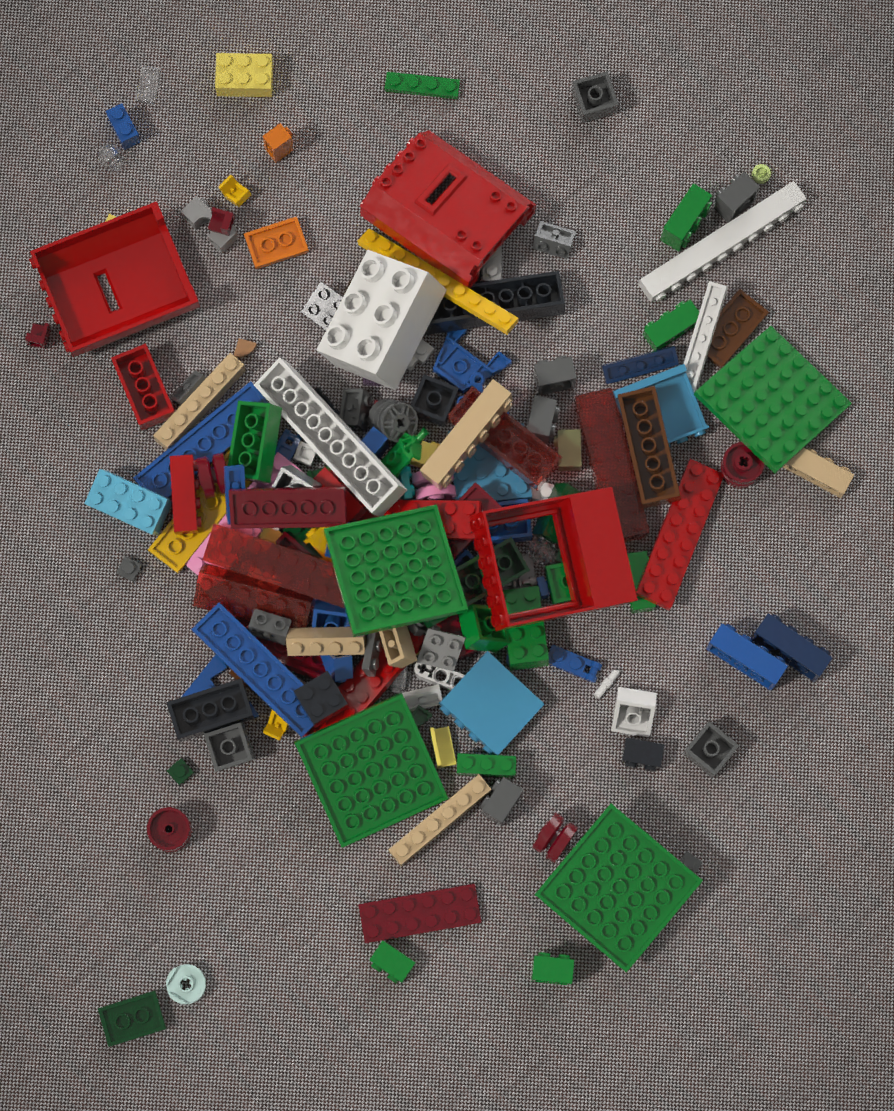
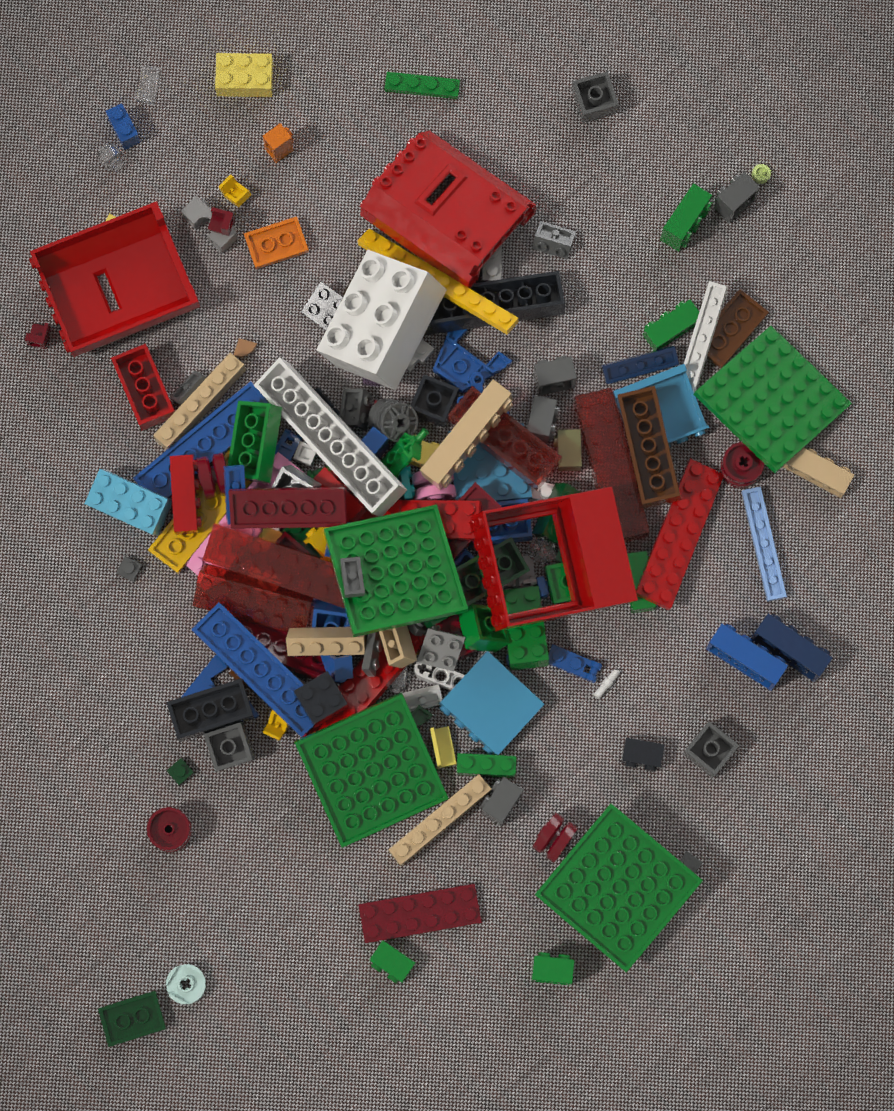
dark grey bracket [248,609,291,645] -> none
white slope [611,687,657,738] -> none
white brick [639,181,807,303] -> none
none -> dark grey plate [340,557,365,598]
none -> light blue plate [741,487,787,602]

